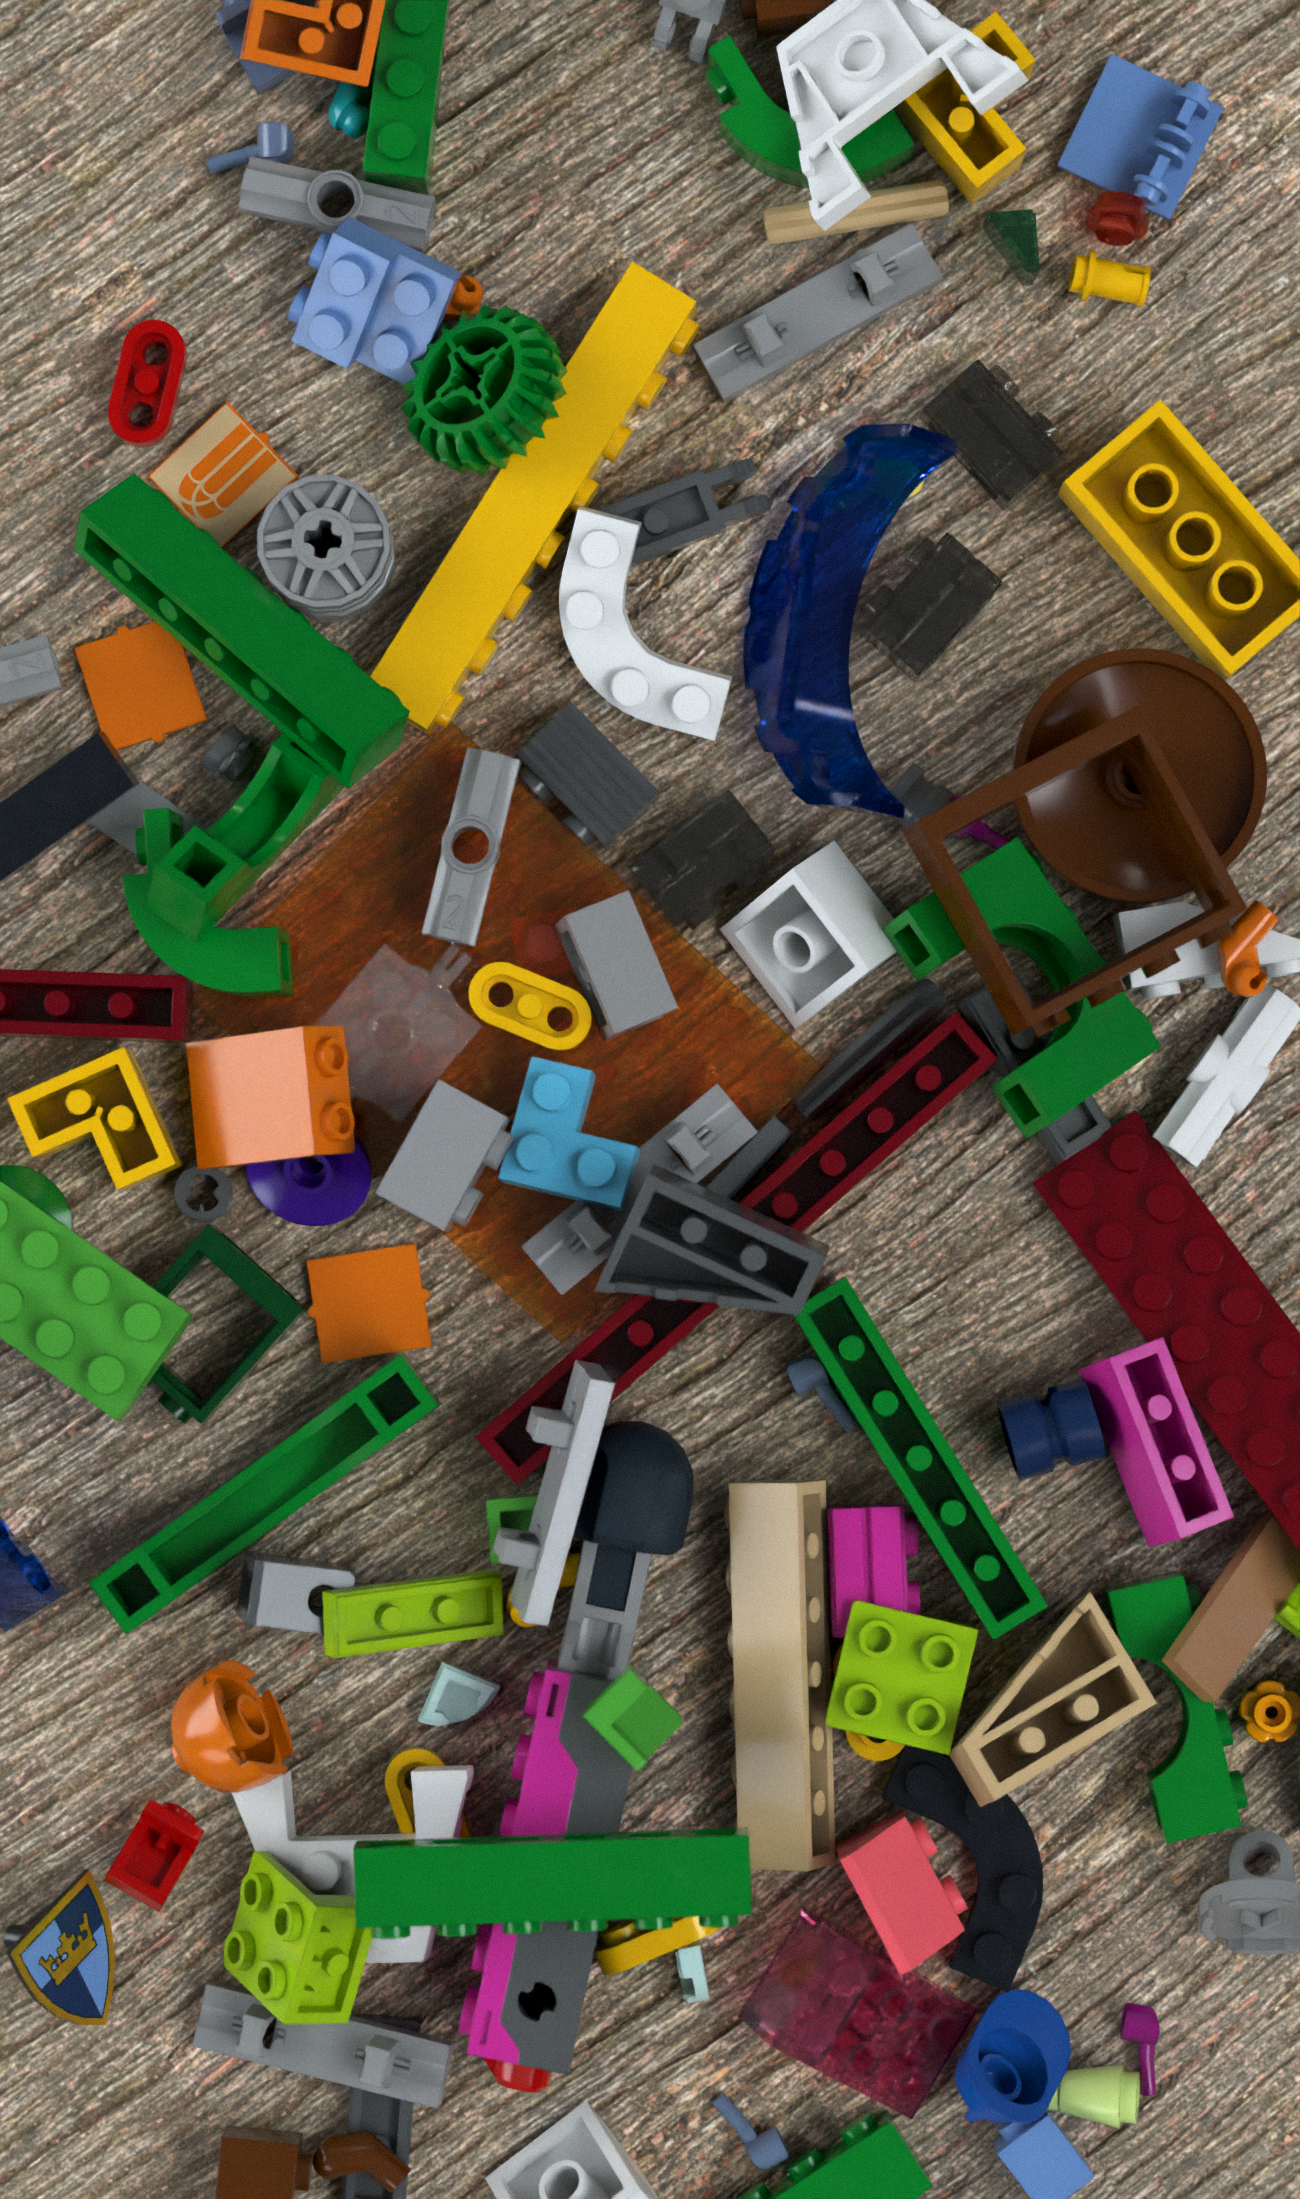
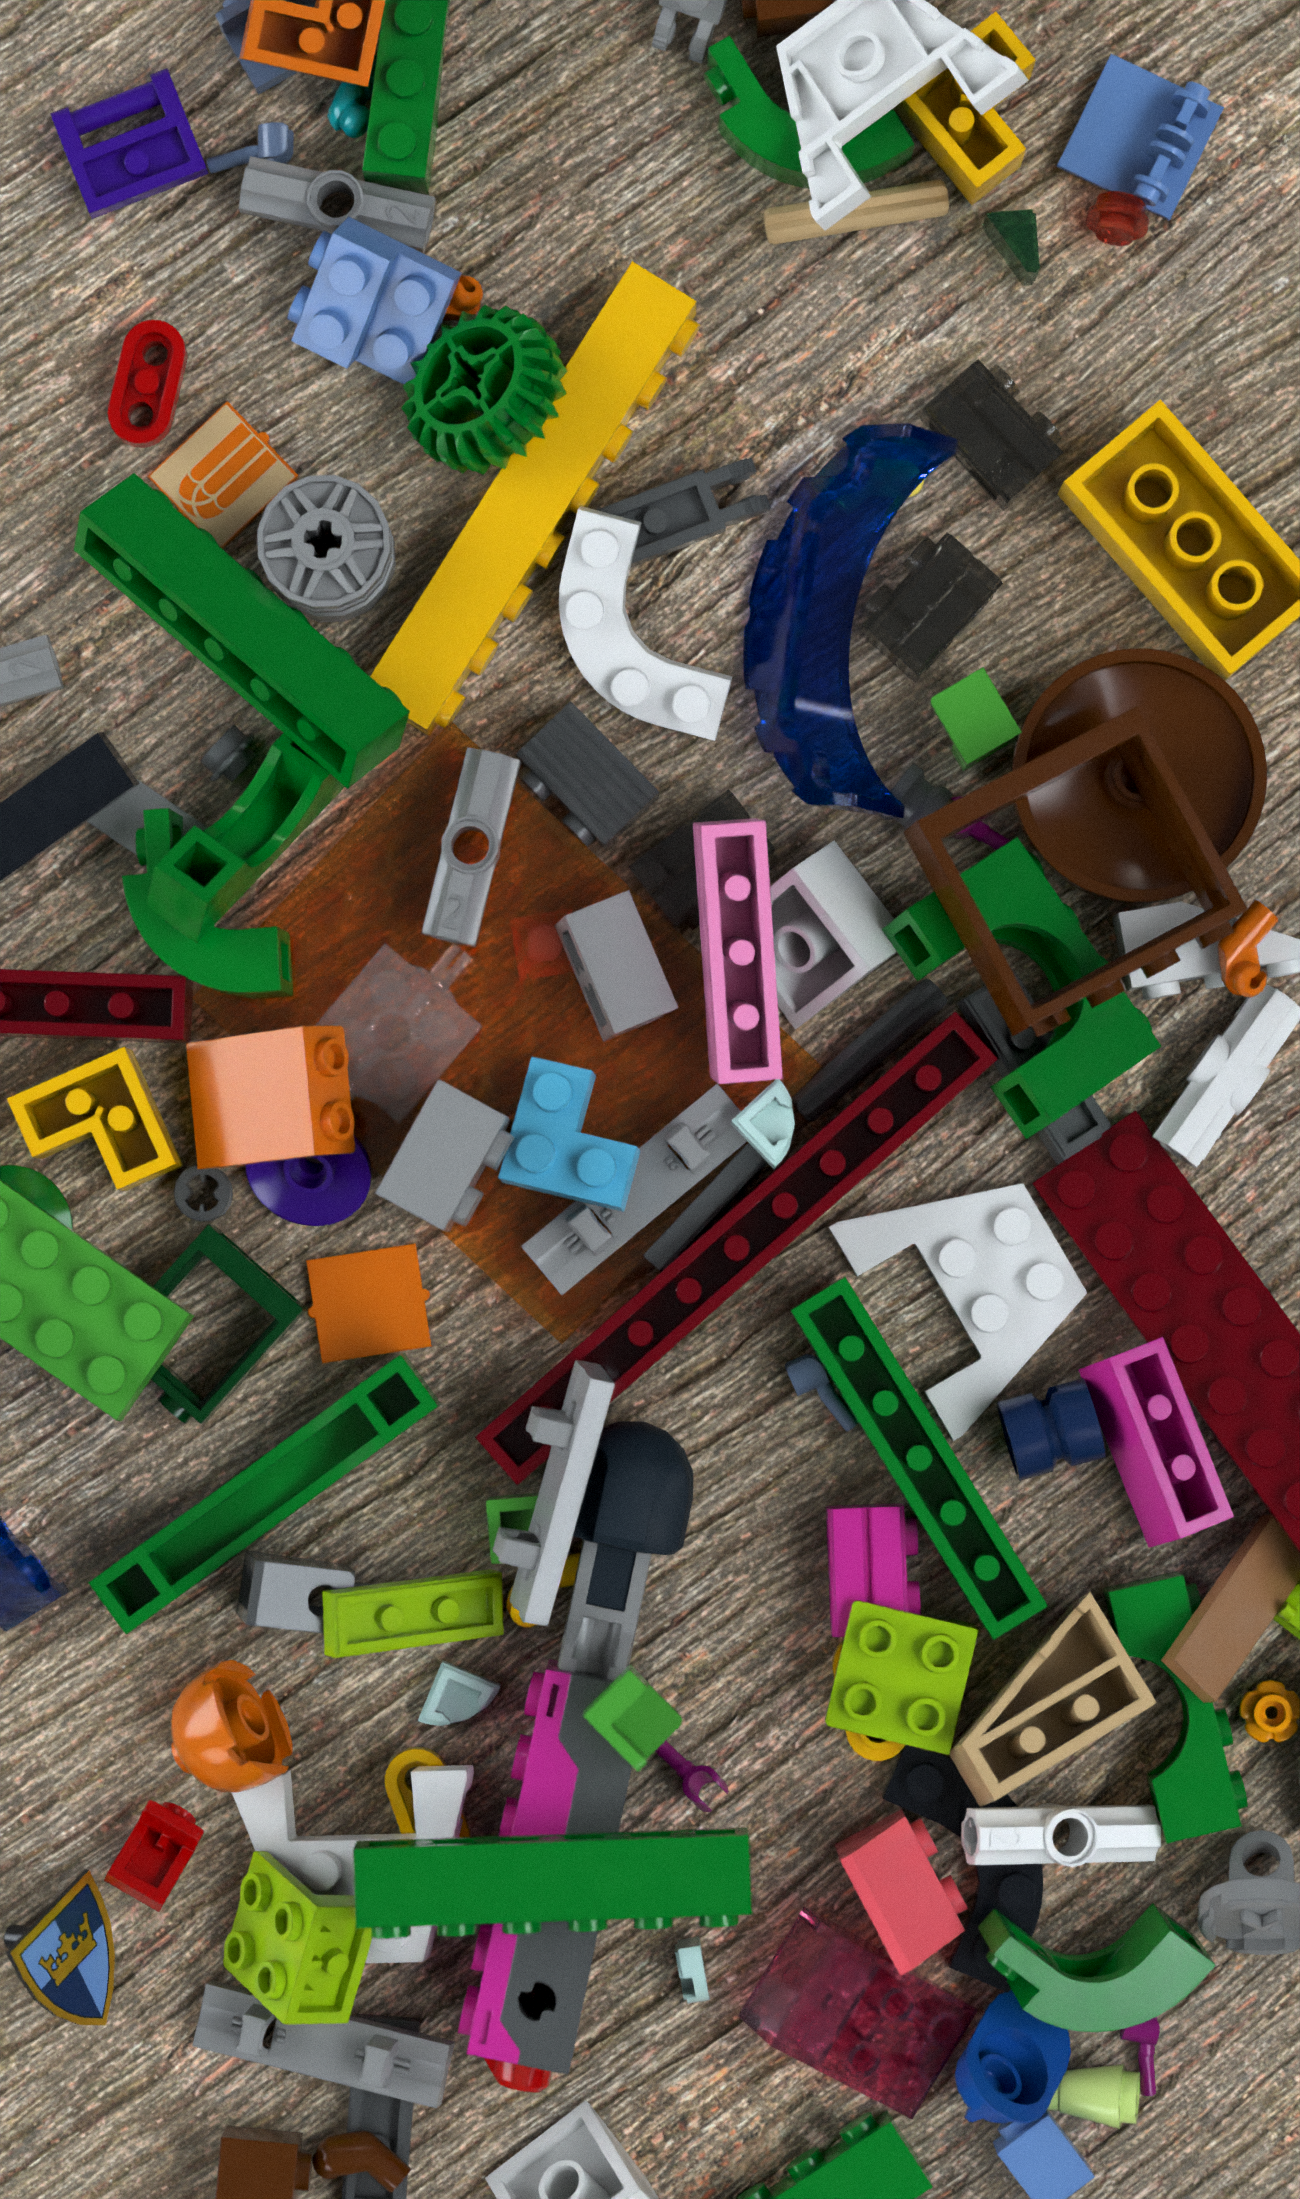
orange piece [74,622,208,751] -> none
yellow plate [468,962,592,1051] -> none
dark grey wedge [594,1164,829,1315] -> none
yellow plate [594,1917,720,1976] -> none
light grey hinge [693,223,943,404] -> none
sand blue hand [712,2093,790,2169] -> none
tan brick [724,1480,836,1872] -> none
yellow pin [1068,250,1151,307] -> none
none -> dark purple plate [50,68,209,219]
none -> magenta hand [654,1741,729,1812]
none -> bright pink brick [693,818,783,1084]
none -> light aqua tile [730,1079,795,1170]
none -> white wing [828,1183,1087,1441]
none -> bright green panel [930,667,1022,771]
none -> white piece [961,1803,1161,1867]
none -> green arch [978,1903,1216,2032]

